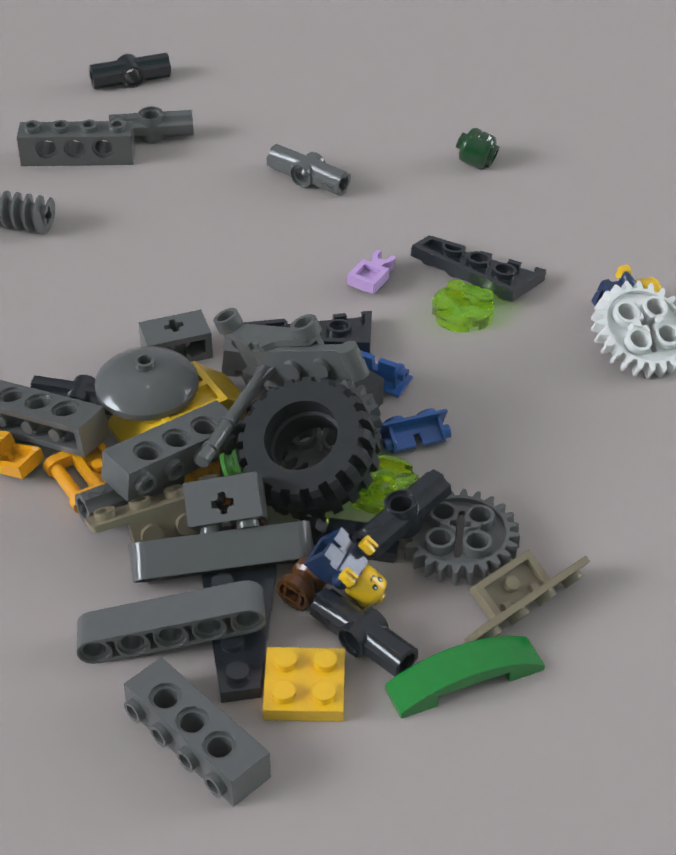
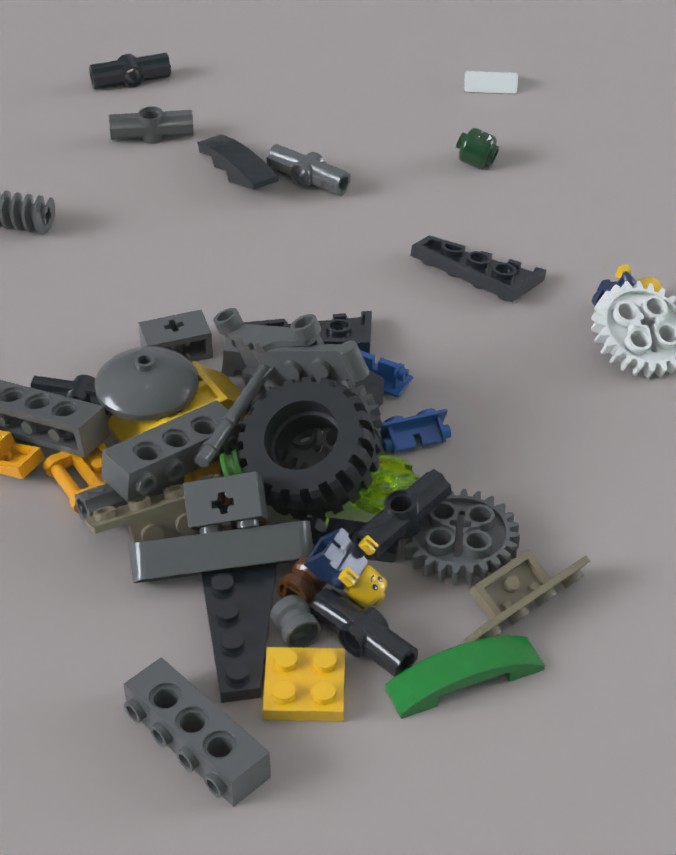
dark grey brick [17,119,135,166] -> none
dark grey beam [77,580,266,664] -> none
lavender plate [347,250,395,295] -> none
clear neon green plate [432,279,495,333] -> none
none -> black slope [197,134,279,190]
none -> dark grey wheel [270,595,321,648]
none -> white slope [464,71,518,94]

